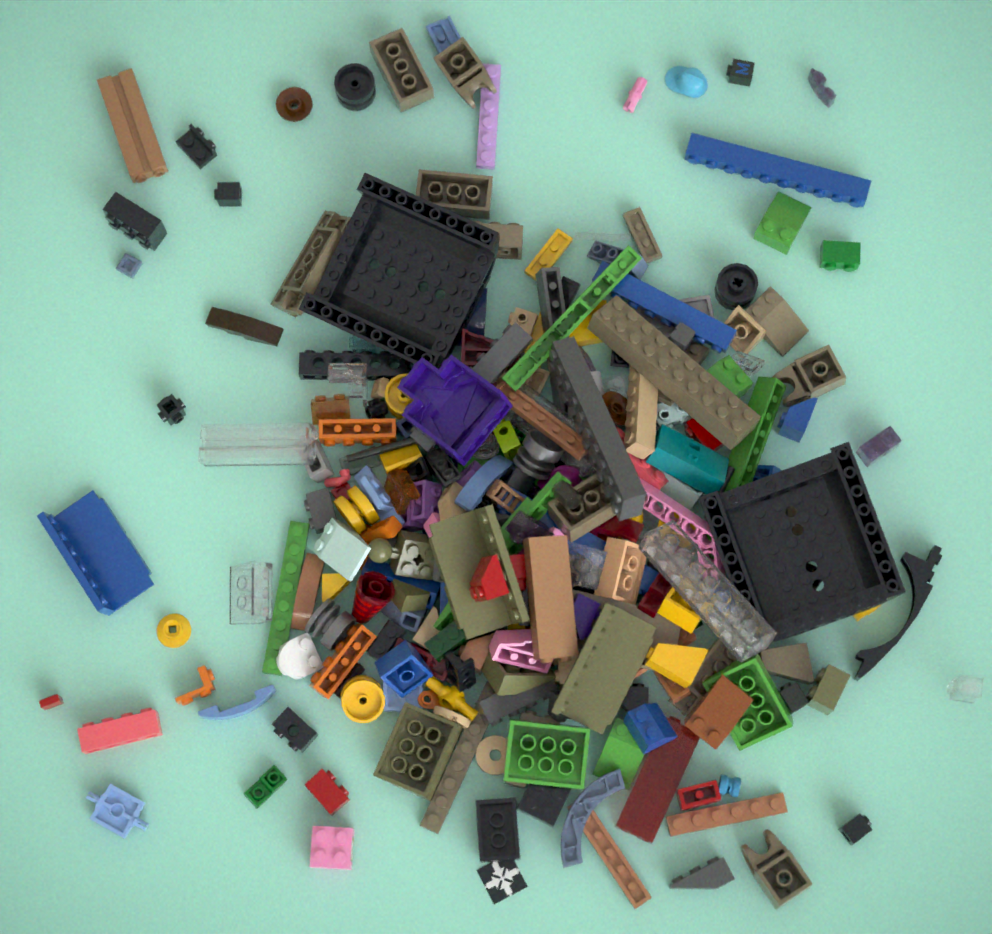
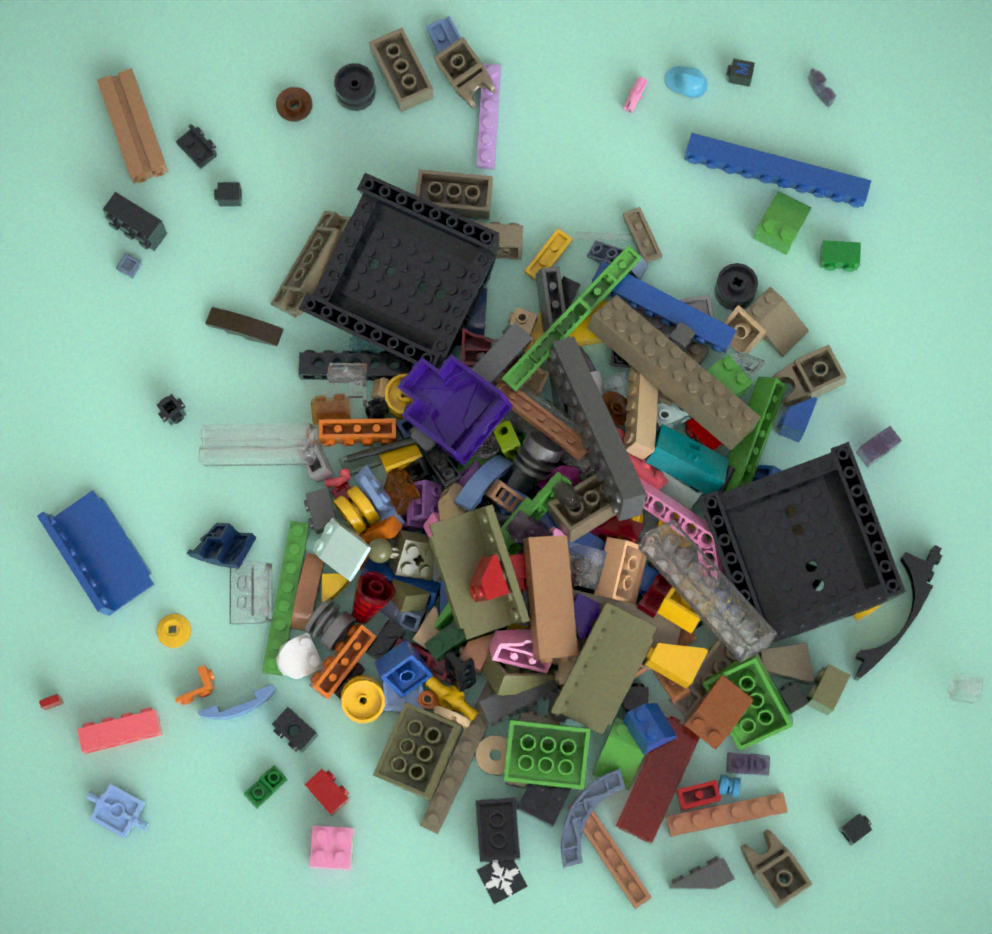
none -> dark blue slope [187,523,256,569]
none -> clear purple slope [726,752,770,776]

